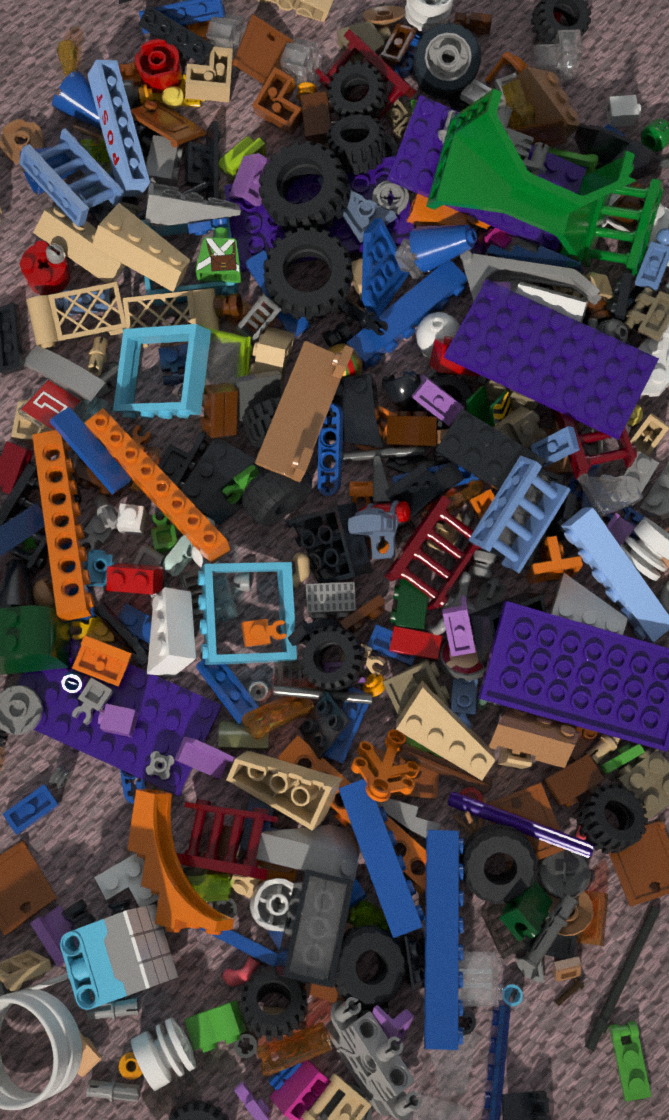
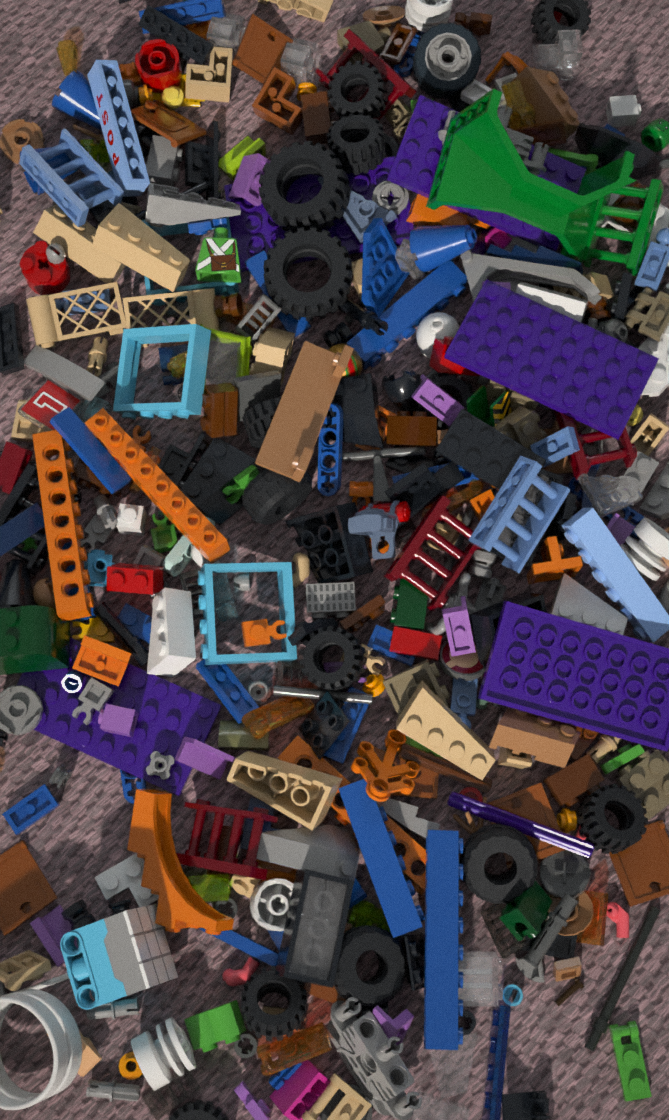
none -> clear yellow cone [167,350,187,379]
none -> light orange plate [557,808,577,833]
none -> coral arm [604,902,629,938]

